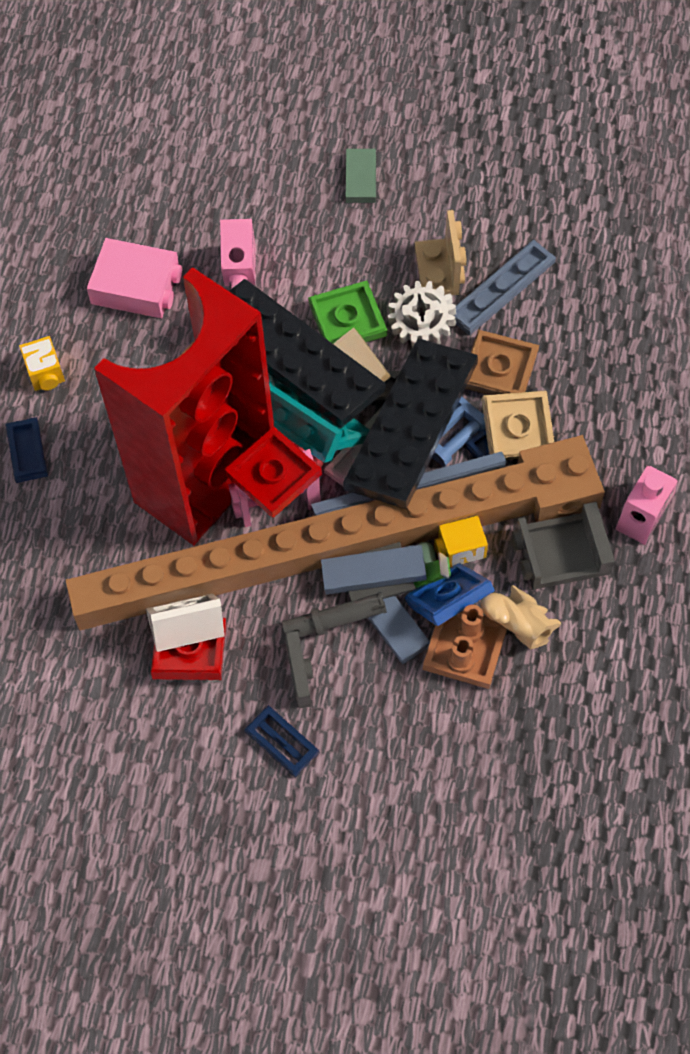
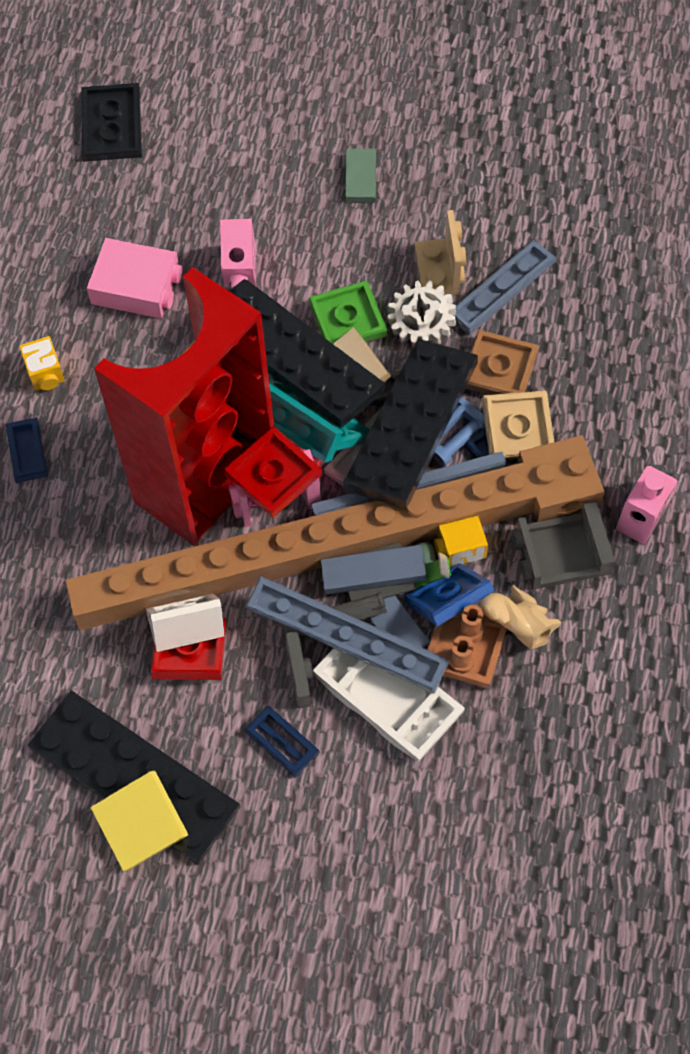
none -> black plate [27,690,241,865]
none -> black tile [81,83,142,162]
none -> light yellow tile [91,771,188,872]
none -> sand blue tile [245,576,449,694]
none -> white slope [313,649,465,762]

